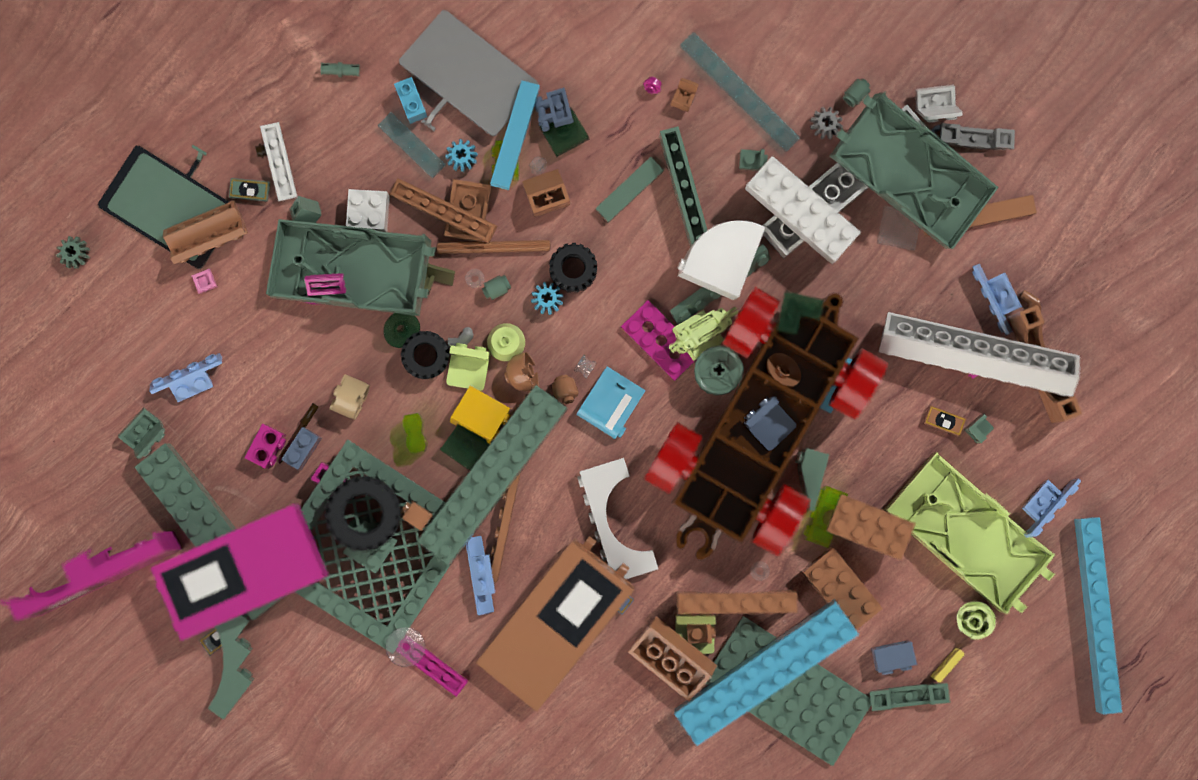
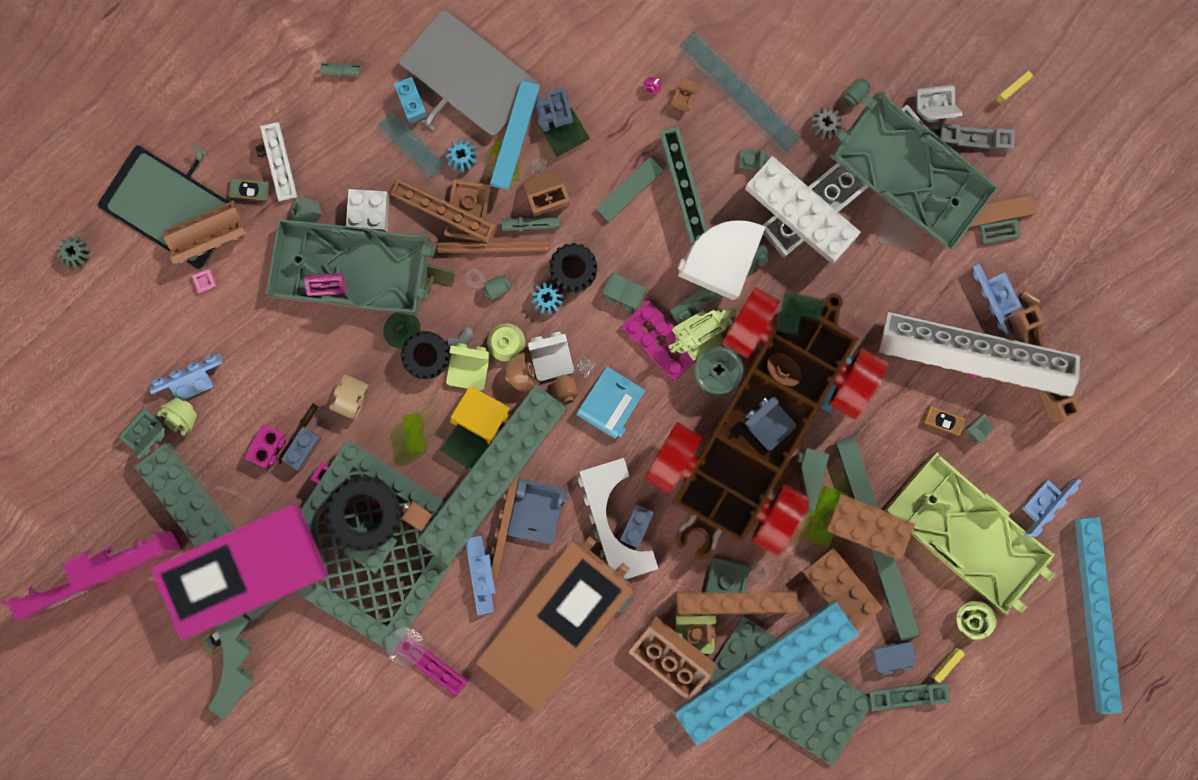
none -> yellowish green cone [157,398,197,436]
none -> sand green pin [502,217,559,232]
none -> sand blue door [508,478,568,545]
none -> white bracket [528,332,574,381]
none -> sand green brick [602,273,646,312]
none -> sand blue brick [620,505,654,548]
none -> sand green tile [705,558,751,593]
none -> sand green beam [835,436,920,642]
none -> sand green tile [978,219,1020,245]
none -> light yellow tile [996,71,1033,104]

